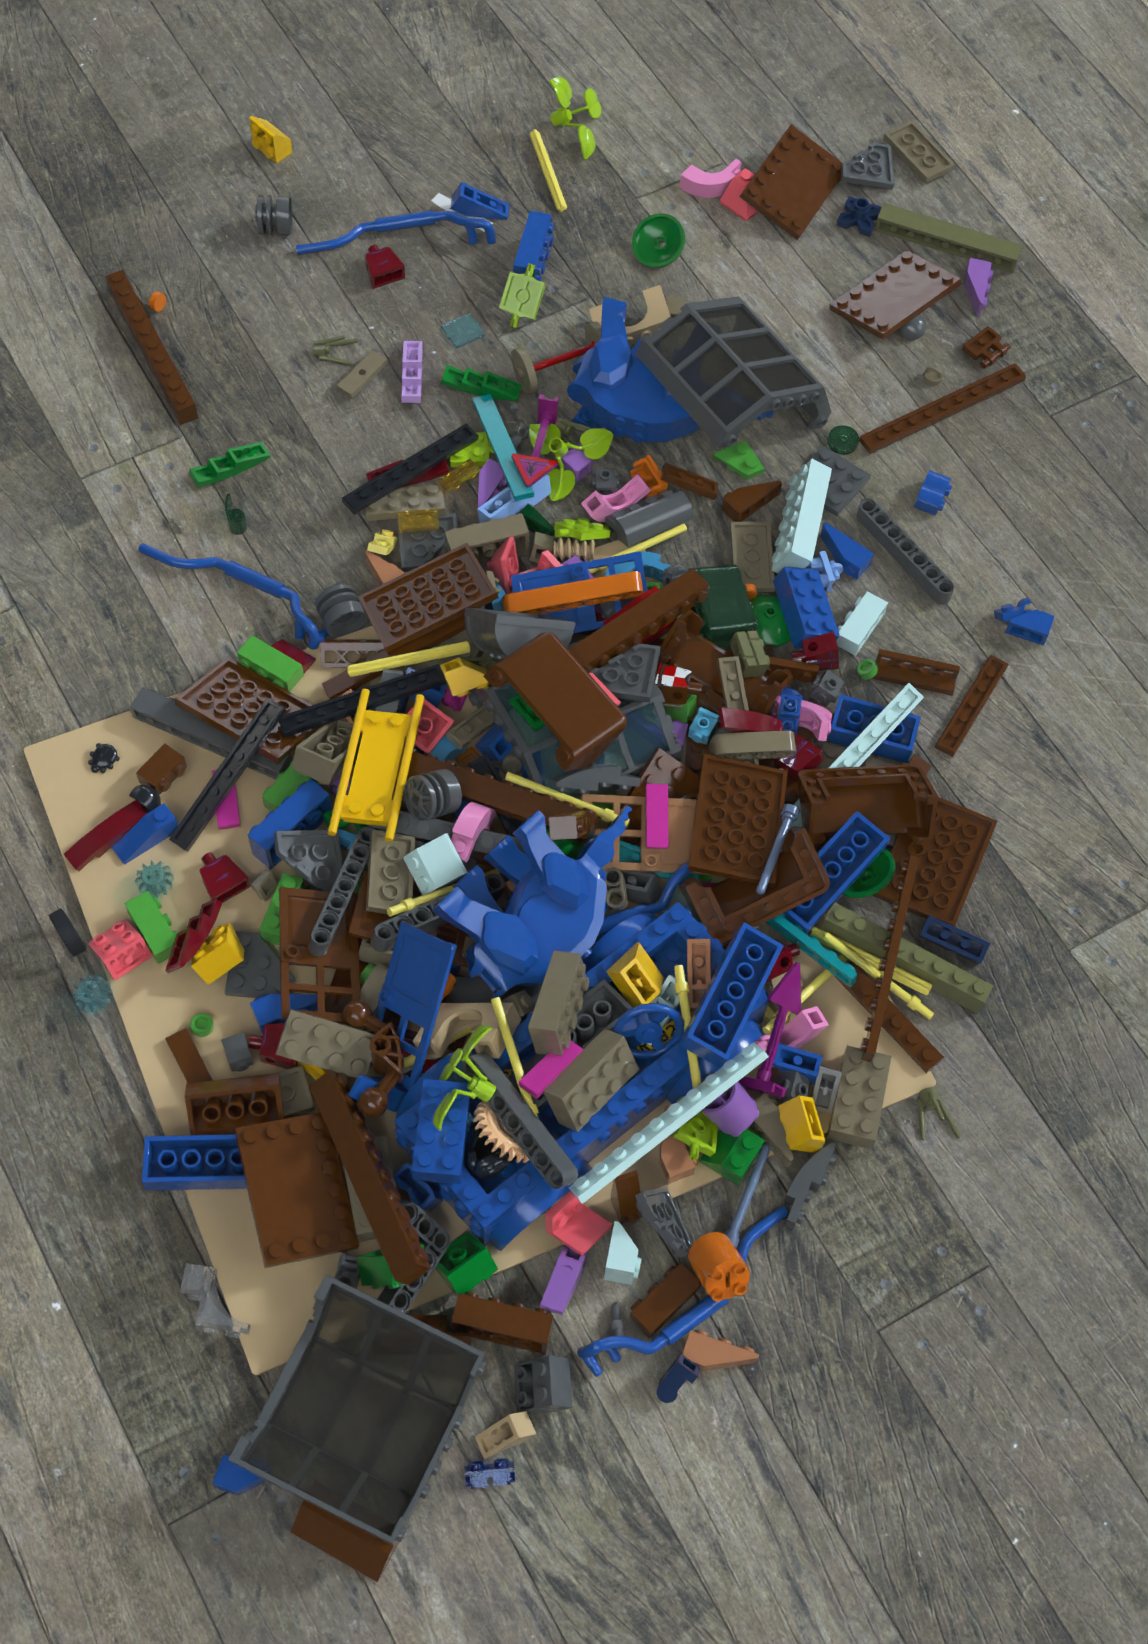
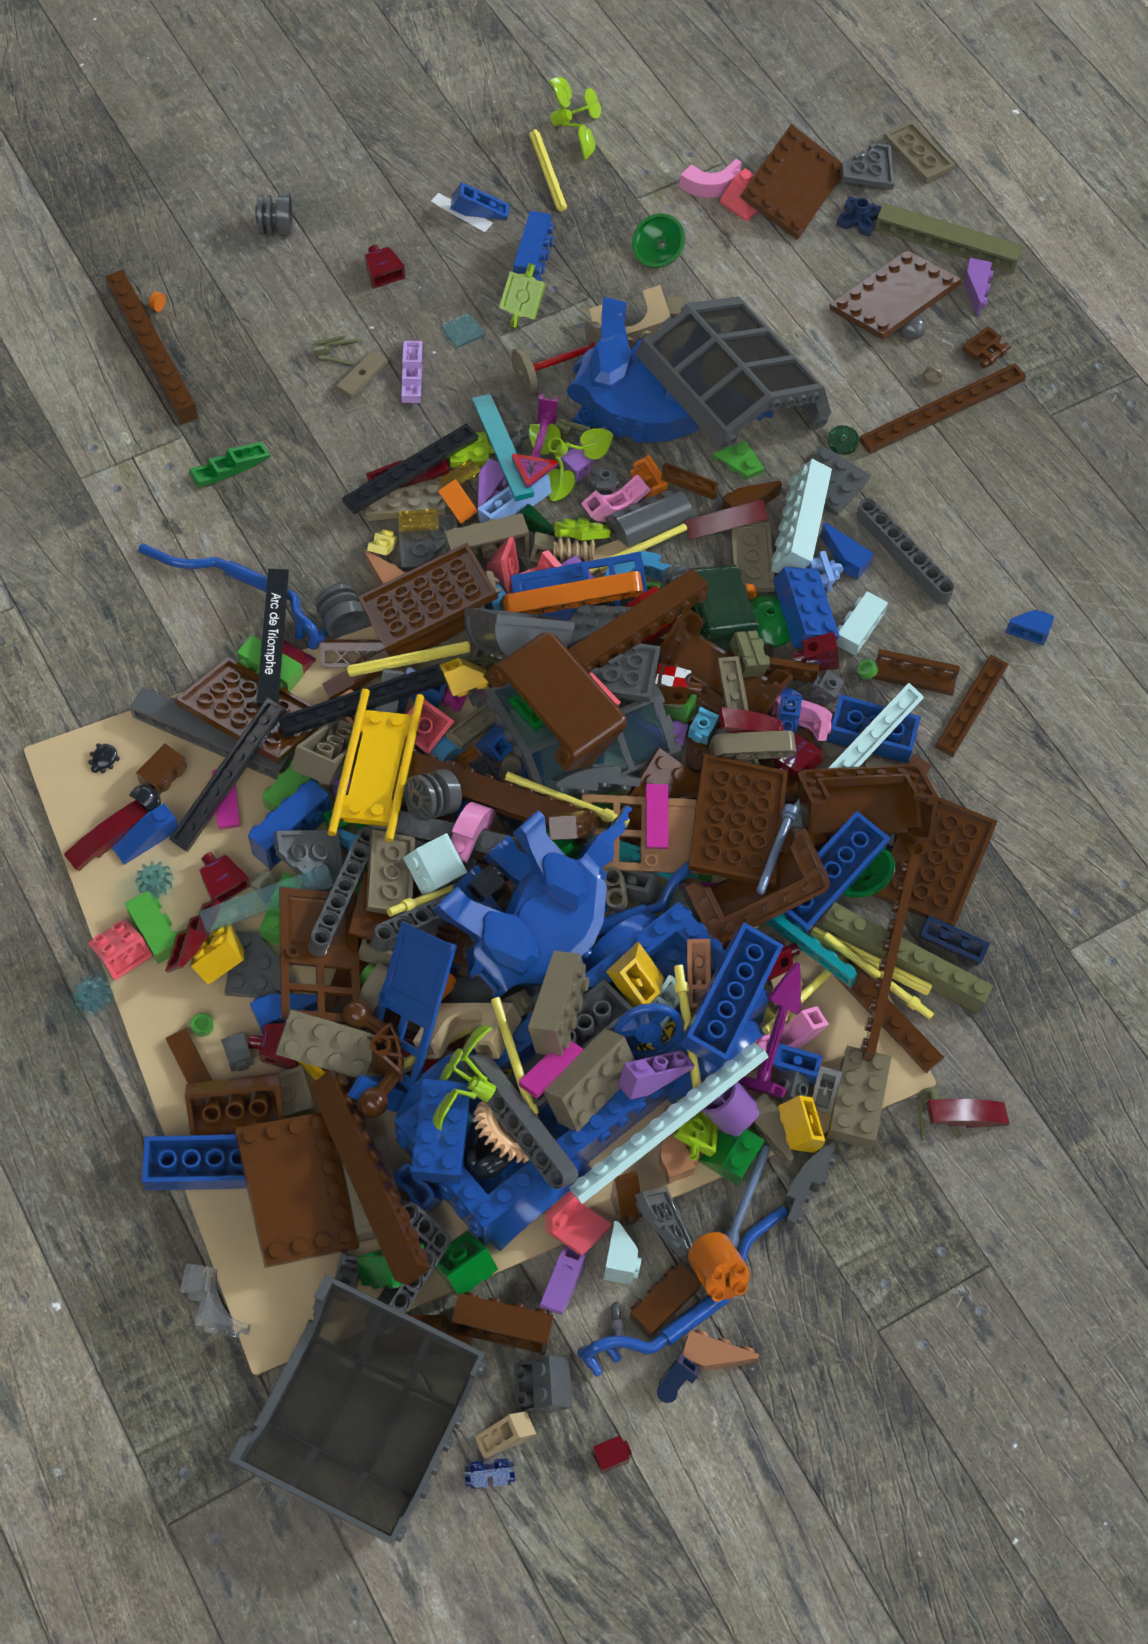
black tyre [49,908,86,957] -> none
blue slope [212,1454,273,1496] -> none
clear green panel [225,493,247,535] -> none
yellow slope [249,116,293,164] -> none
reddish brown slope [290,1482,399,1582] -> none
blue piece [296,210,496,255] -> none
green slope [440,365,521,402] -> none
blue brick [914,470,952,516] -> none
blue plate [994,598,1031,622] -> none
none -> clear light blue tile [199,865,334,933]
none -> black tile [257,569,289,707]
none -> orange hinge [437,479,478,525]
none -> black brick [466,865,505,903]
none -> dark grey plate [567,605,632,649]
none -> dark red brick [592,1435,632,1475]
none -> medium lavender slope [618,1050,695,1100]
none -> slope [684,500,768,540]
none -> dark red slope [926,1099,1010,1128]

